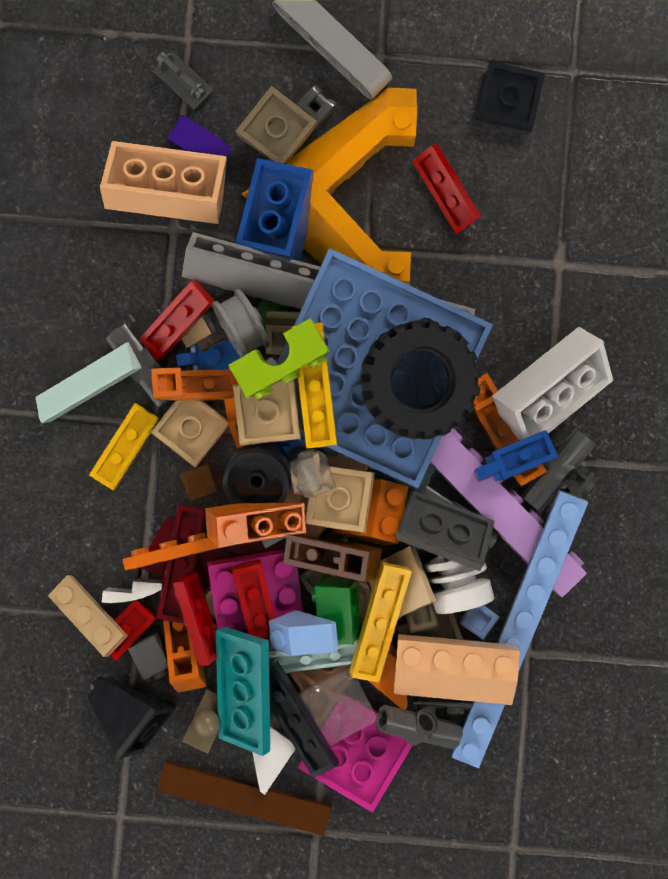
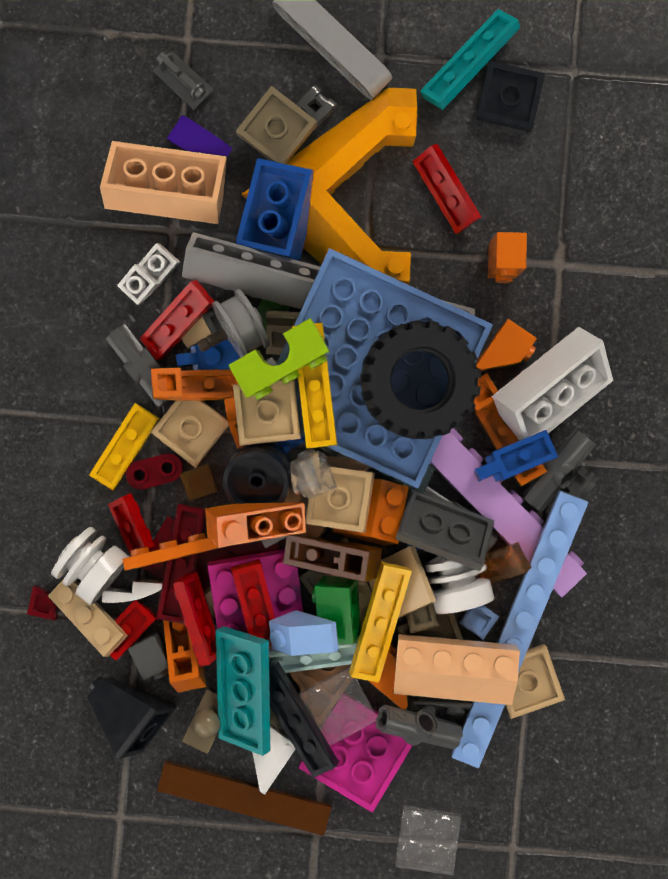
light aqua slope [36,342,142,423] -> none
none -> dark red tile [26,585,58,621]
none -> white wheel [51,527,130,605]
none -> red plate [108,493,155,556]
none -> white slope [117,243,181,305]
none -> dark red plate [126,454,184,489]
none -> clear plate [395,805,461,875]
none -> teal plate [420,9,521,110]
none -> orange slope [476,319,537,371]
none -> clear orange plate [478,542,532,584]
none -> orange brick [488,232,527,283]
none -> tan tile [505,644,565,719]

